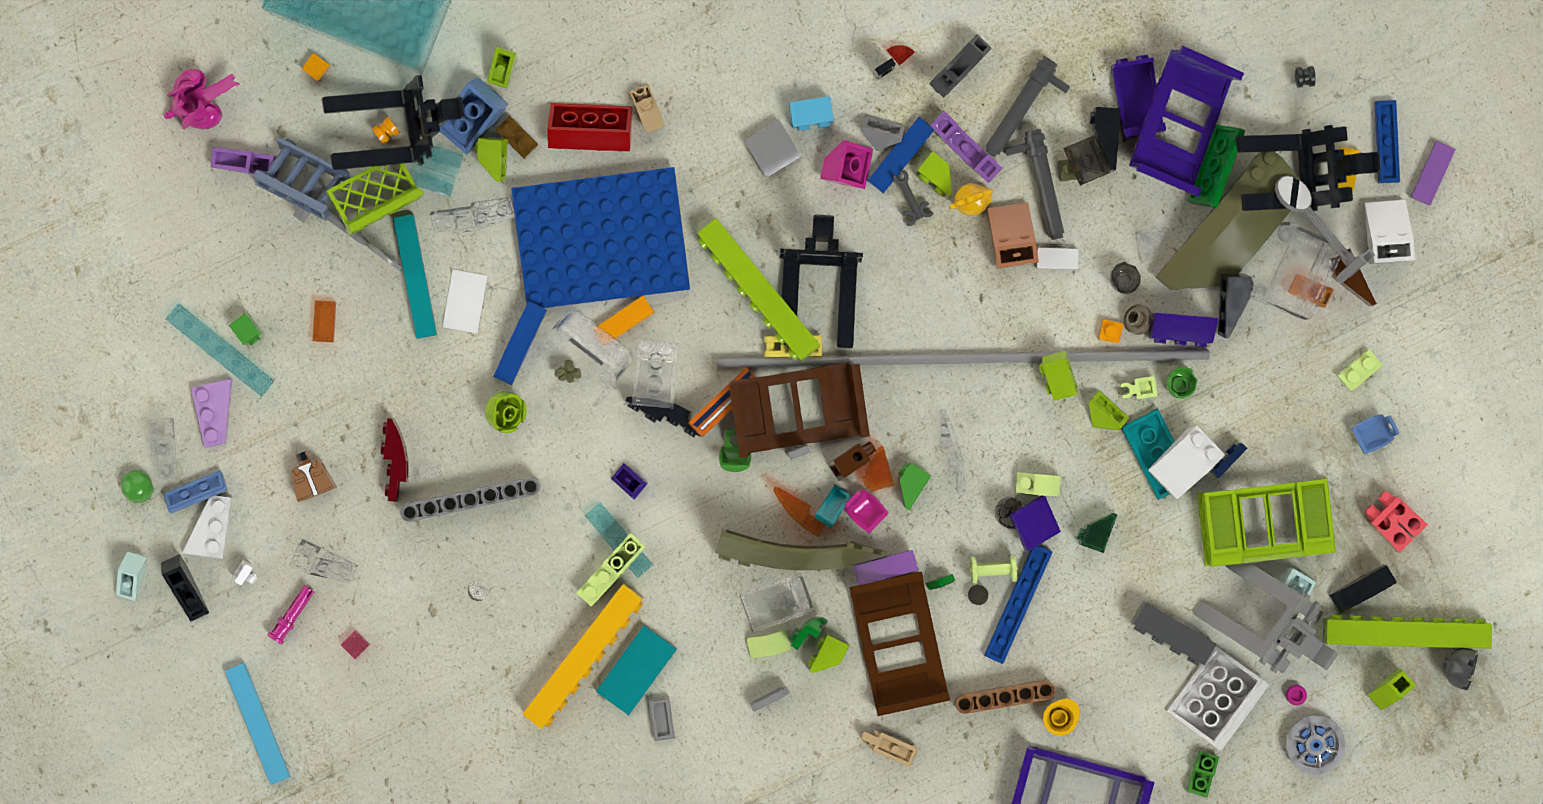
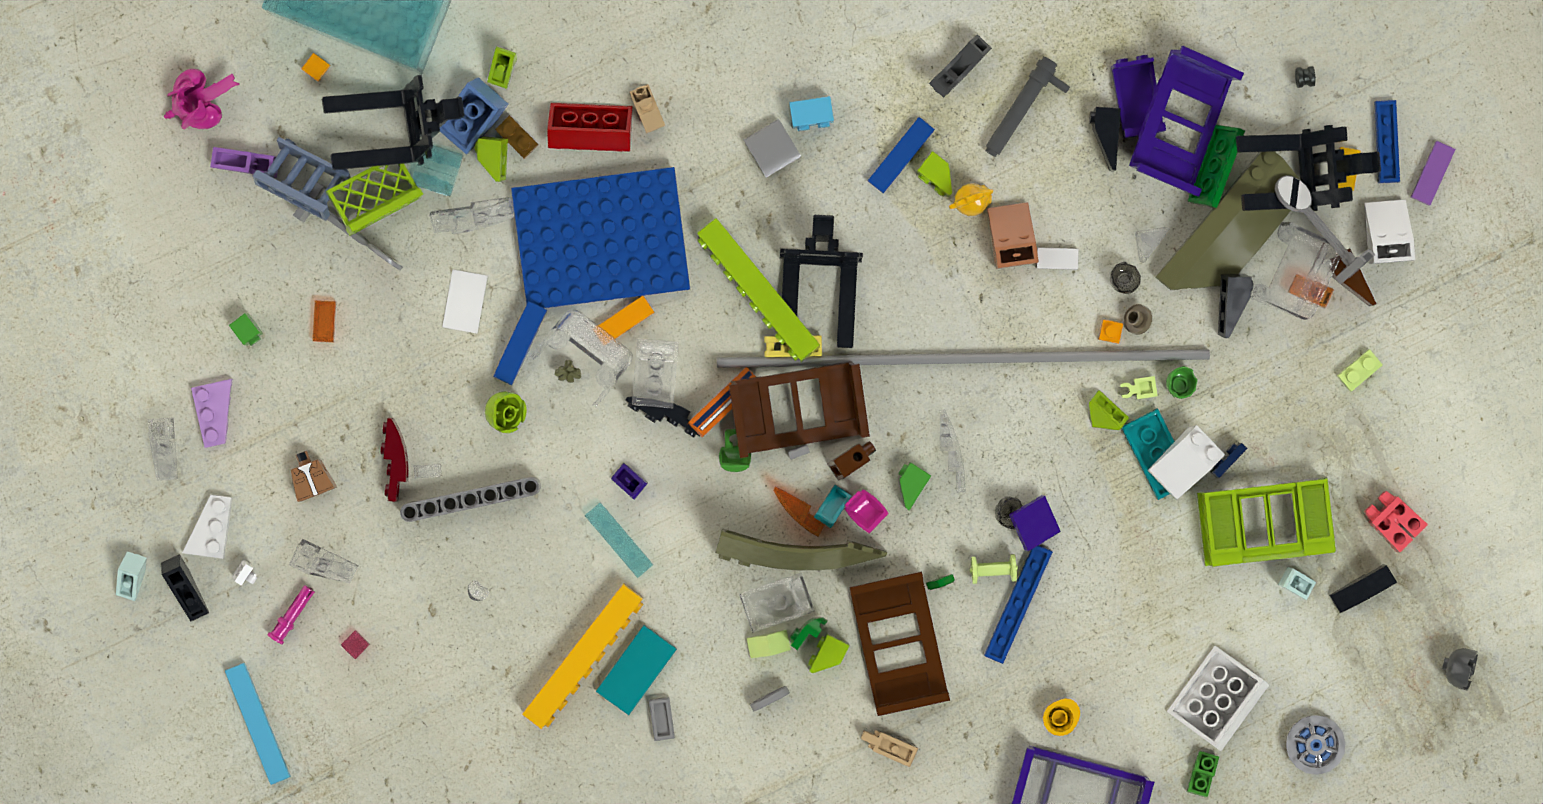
bright green hair [121,470,154,503] -> none
medium blue tile [164,471,228,514] -> none
clear light blue tile [165,303,275,397] -> none
light orange wheel [372,116,400,144] -> none
teal tile [393,214,437,339] -> none
yellowish green slope [576,533,646,607] -> none
dark pink slope [820,140,873,189] -> none
medium lavender slope [853,549,919,585] -> none
light grey slope [862,115,905,151] -> none
clear orange slope [862,445,894,492] -> none
black tile [873,58,896,80] -> none
clear red tile [886,45,915,66] -> none
dark grey bar [893,170,934,226] -> none
medium lavender slope [930,111,1003,183] -> none
medium nougat beam [954,680,1055,714] -> none
clear smoke tile [968,584,989,605] -> none
dark grey cylinder [1005,129,1064,240] -> none
yellowish green brick [1016,472,1061,496] -> none
lime brick [1039,351,1078,401] -> none
olive tile [1058,158,1082,181] -> none
clear smoke tile [1063,136,1111,186] -> none
clear green slope [1077,512,1117,553] -> none
dark grey brick [1131,601,1217,666] -> none
dark purple slope [1149,313,1218,347] -> none
light grey piece [1194,563,1338,673] -> none
dark pink tile [1285,684,1307,706] -> none
lime brick [1323,615,1492,649] -> none
medium blue piece [1351,414,1399,454] -> none
lime slope [1367,668,1417,710] -> none

